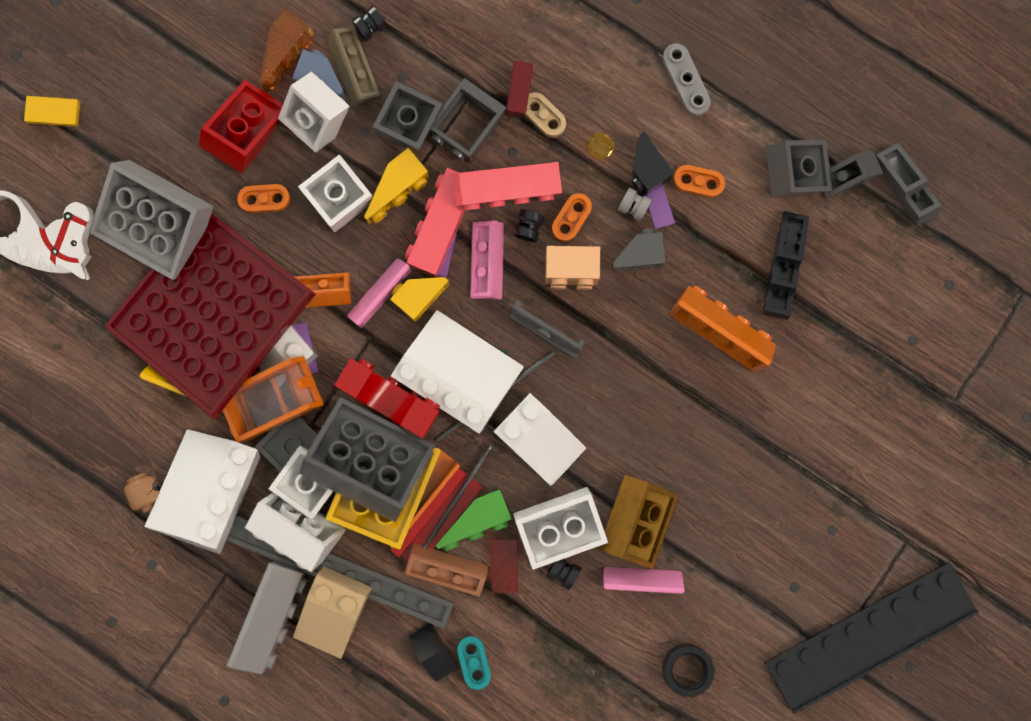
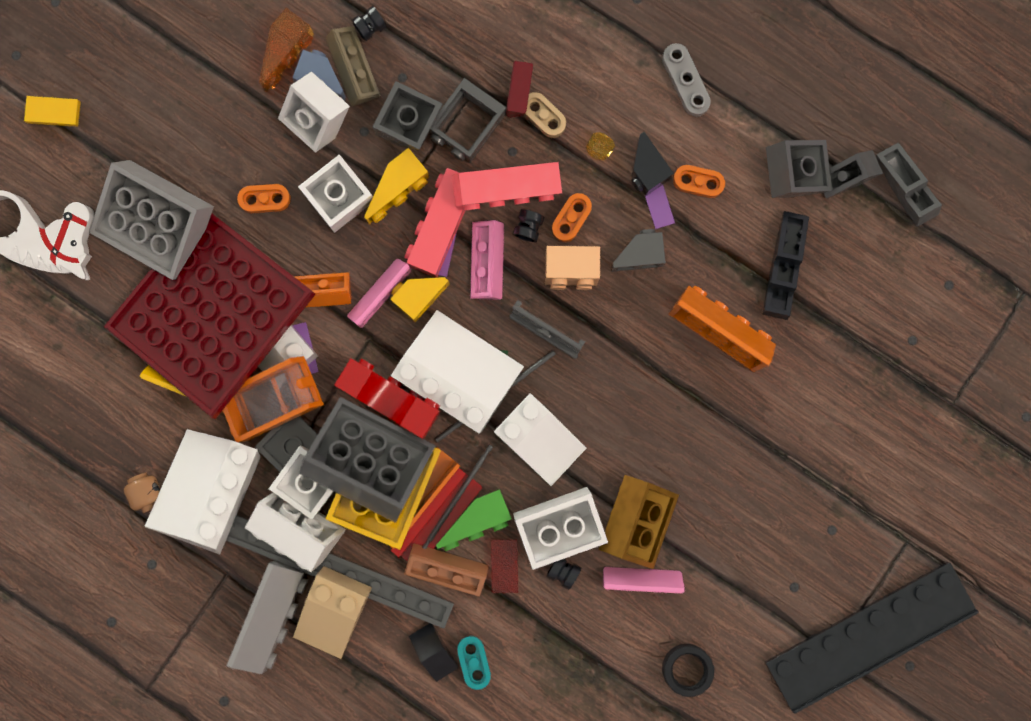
red slope [199,80,283,173] -> none
light grey wheel [618,187,652,222] -> none

